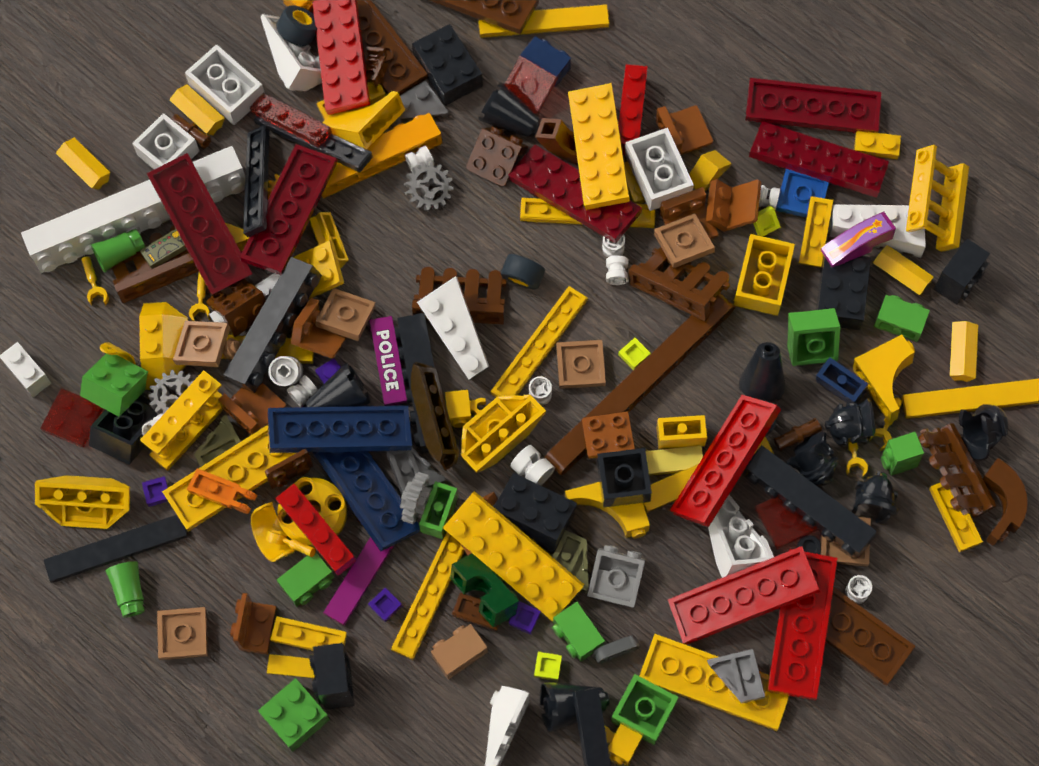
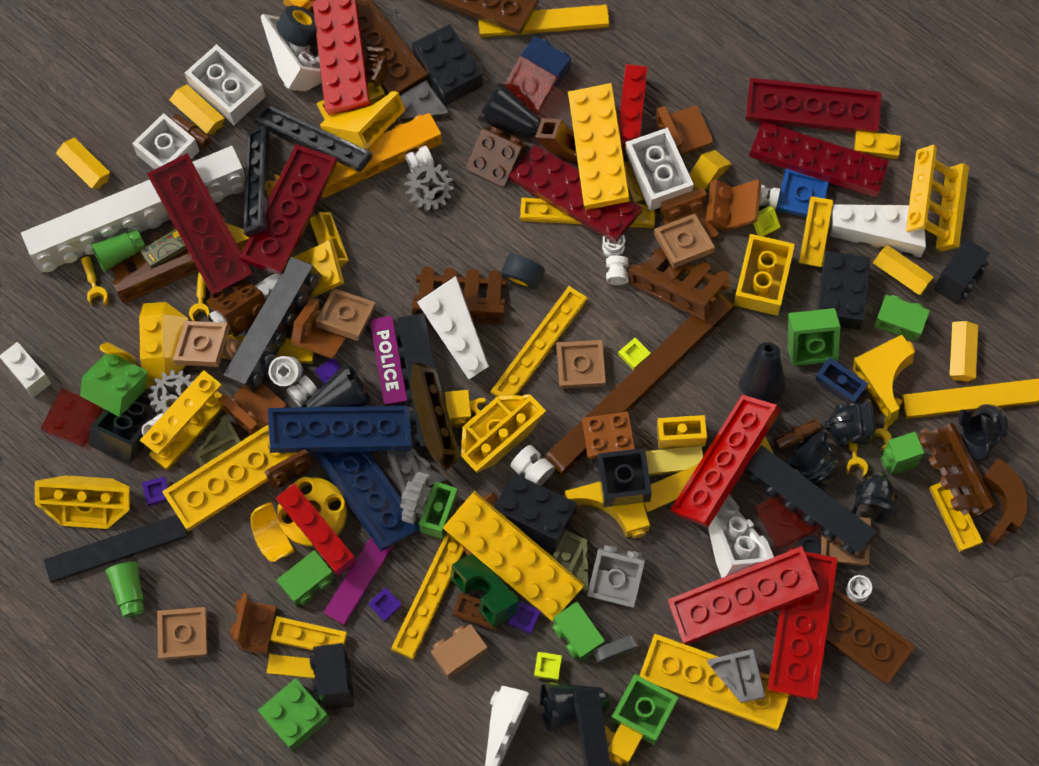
orange hinge [187,469,257,514] -> none
clear red plate [249,93,332,147] -> none
yellow piece [266,529,316,557] -> none
white wheel [529,376,552,405] -> none
slope [820,212,896,267] -> none

